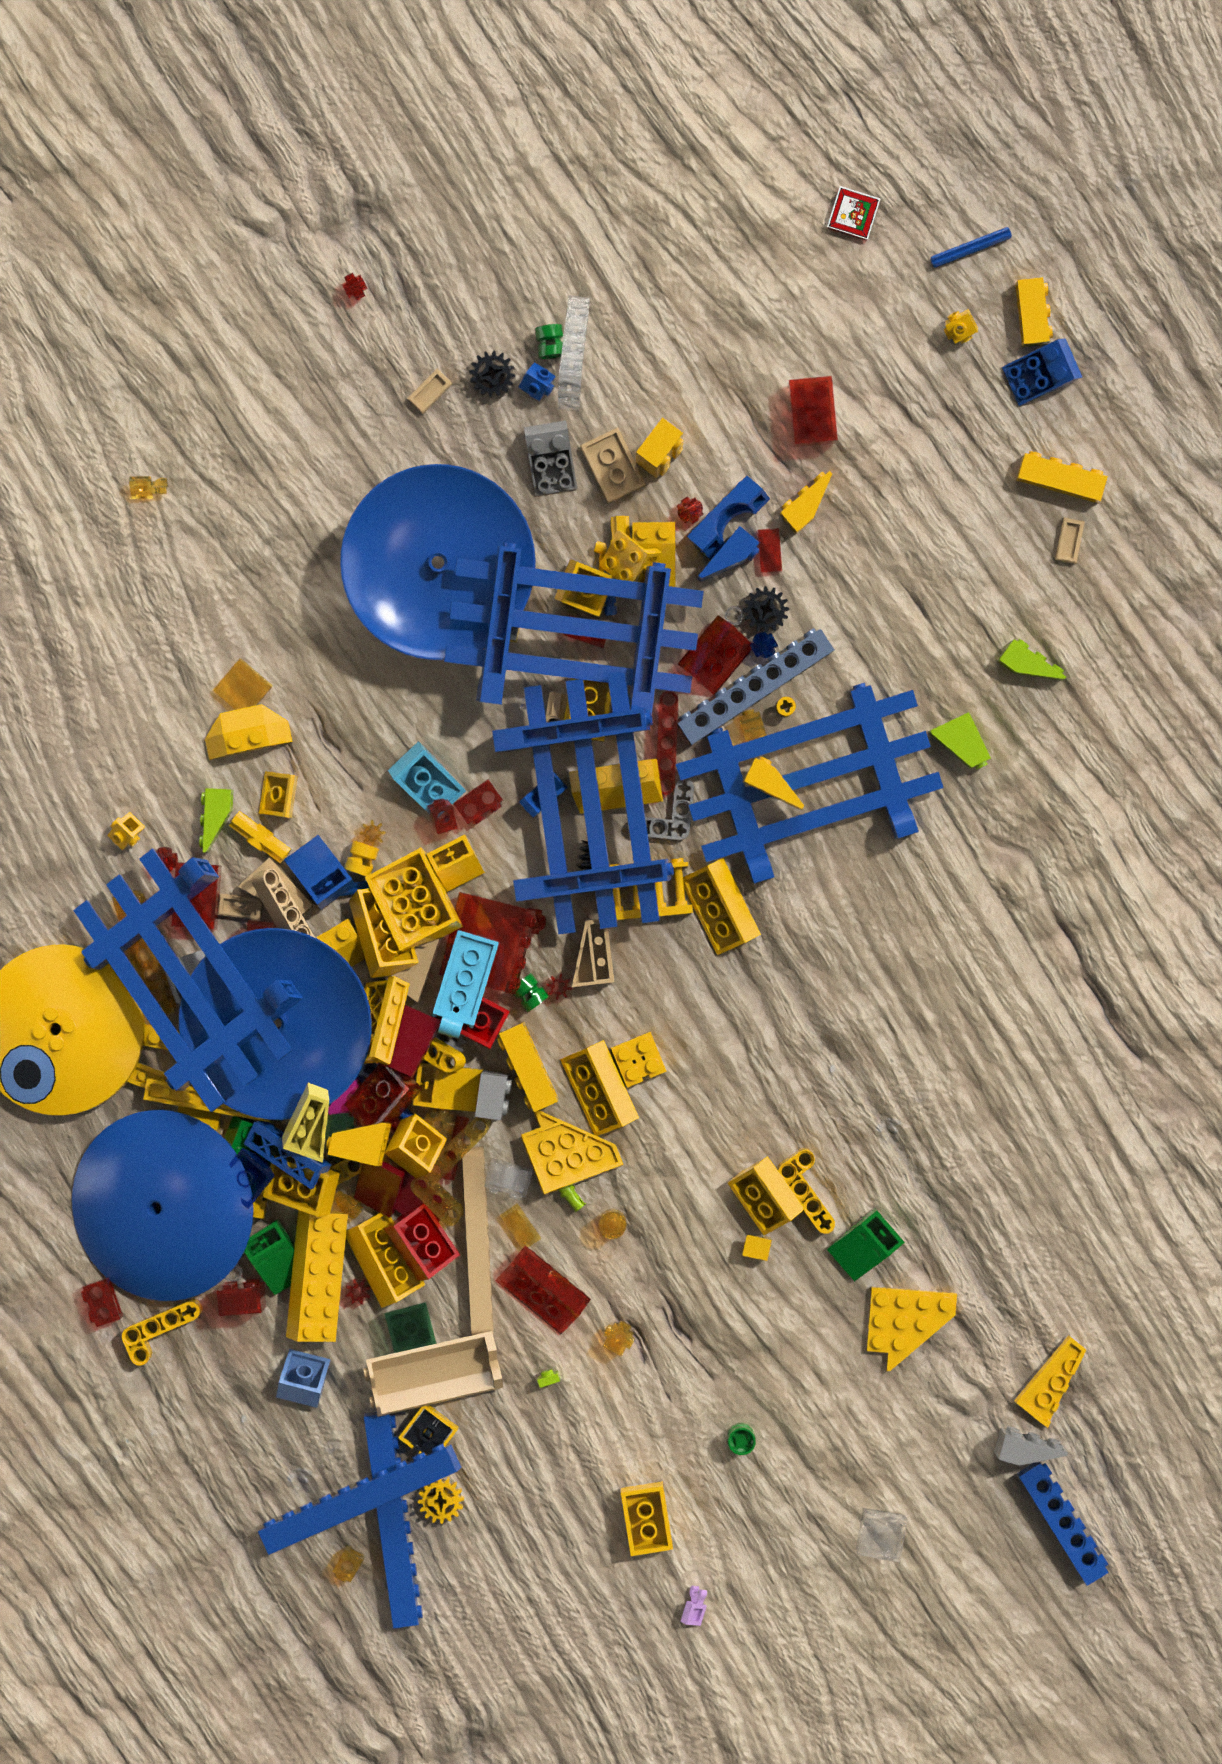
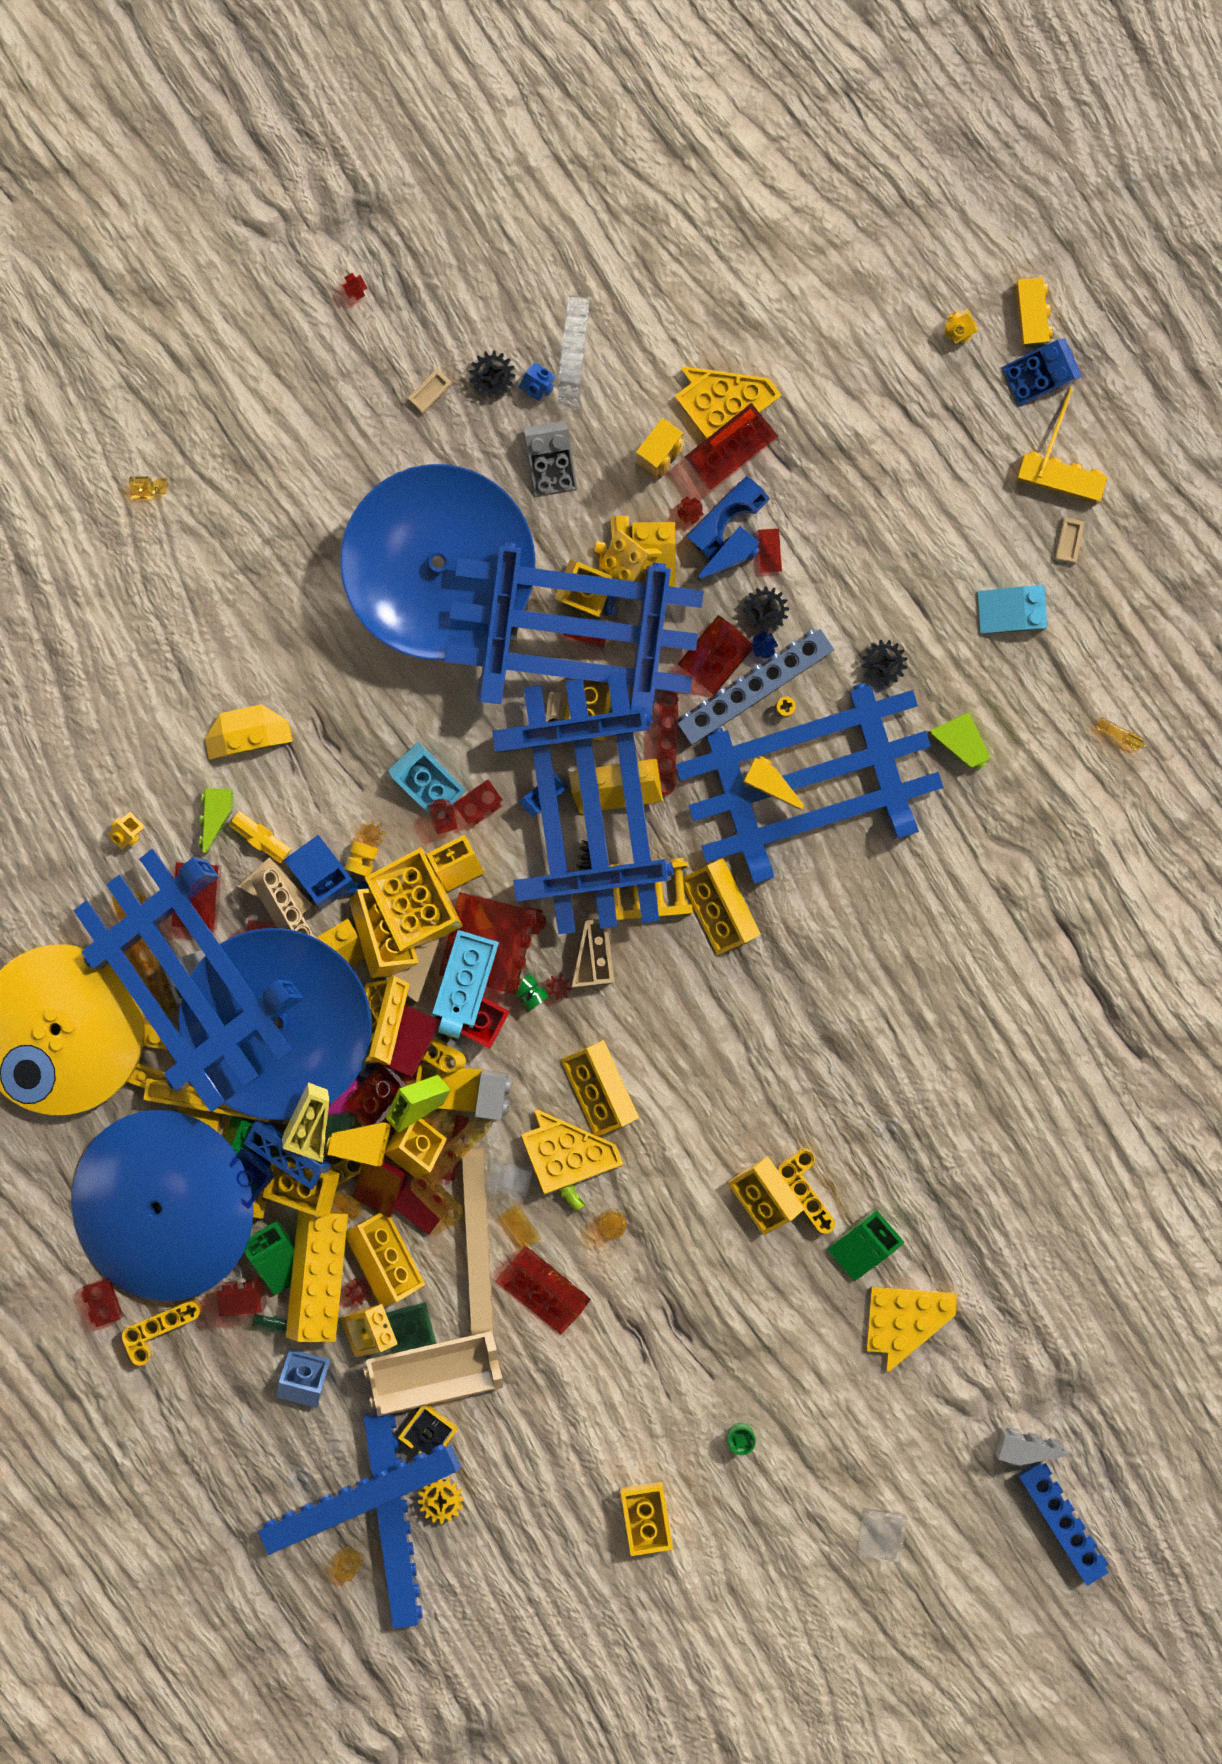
clear red gear [156,847,178,872] -> none
clear yellow tile [213,658,273,710] -> none
tan tile [217,894,263,920] -> none
yellow slope [259,771,298,818] -> none
red slope [384,1202,460,1281] -> none
yellow brick [497,1021,559,1112] -> none
green wheel [535,324,566,359] -> none
lime plate [537,1369,561,1388] -> none
tan tile [580,427,646,504] -> none
clear yellow brick [603,1320,635,1356] -> none
yellow piece [611,1031,667,1088] -> none
light grey beam [628,779,694,840] -> none
lavender plate [680,1586,707,1626] -> none
clear bush [724,606,744,626] -> none
clear yellow brick [738,709,767,742] -> none
yellow panel [742,1235,772,1261] -> none
yellow slope [780,471,832,534] -> none
clear red brick [788,376,838,447] -> none
tile [827,186,880,241] -> none
blue axle [930,227,1012,268] -> none
lime slope [997,639,1066,680] -> none
yellow wing [1014,1335,1086,1428] -> none
none -> clear green pin [252,1313,287,1333]
none -> yellow window [340,1304,397,1357]
none -> lime slope [386,1075,450,1132]
none -> yellow wing [675,366,782,448]
none -> clear red slope [685,403,778,493]
none -> black gear [861,640,908,686]
none -> medium azure slope [978,585,1047,634]
none -> yellow piece [1038,387,1073,478]
none -> clear yellow piece [1096,717,1145,750]

